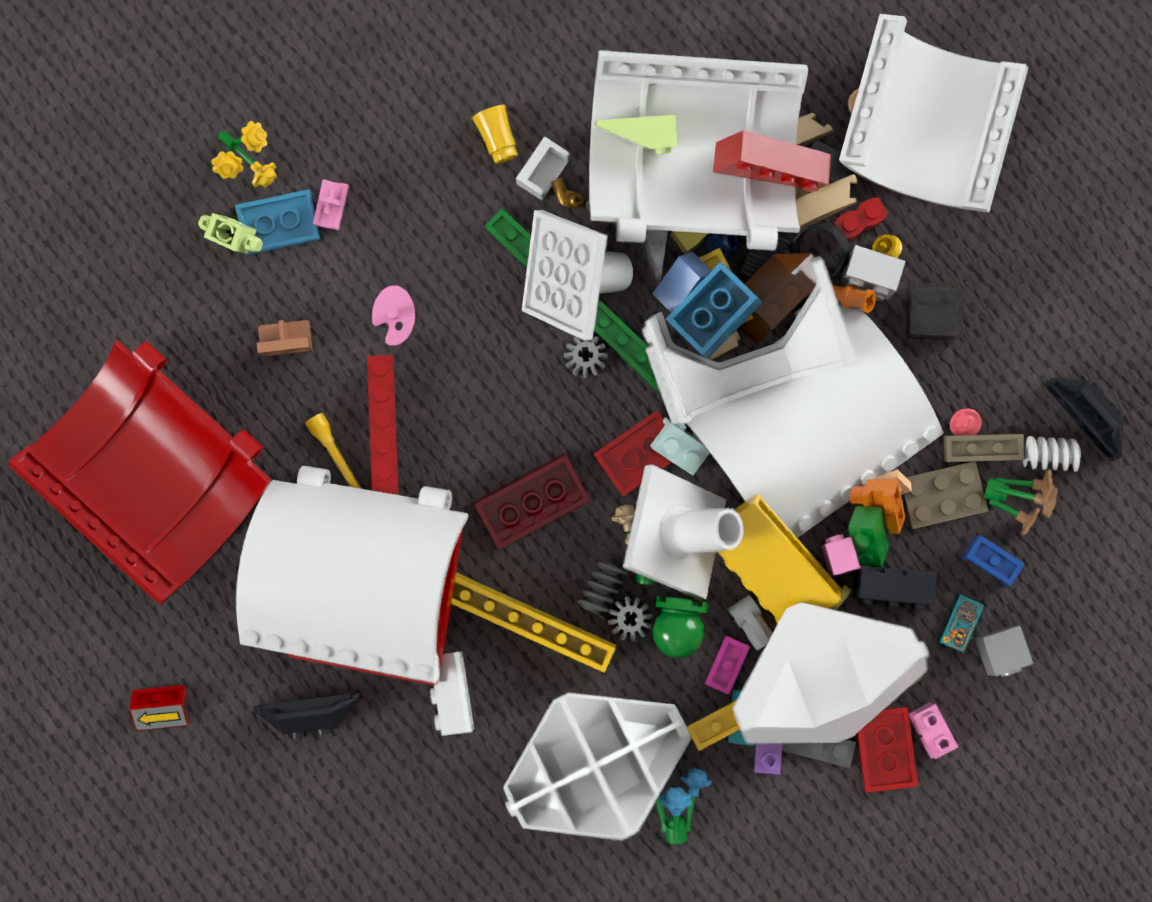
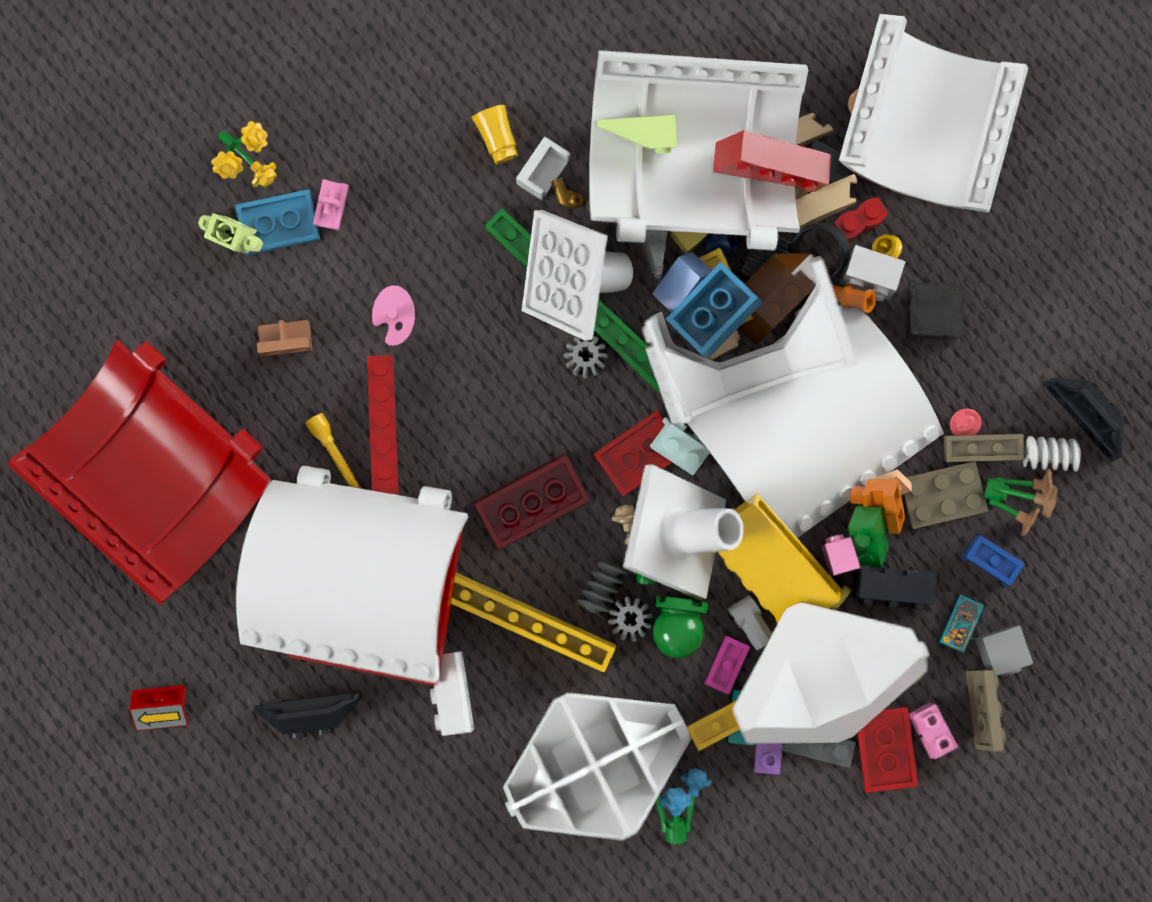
none -> dark tan plate [966,670,1006,752]

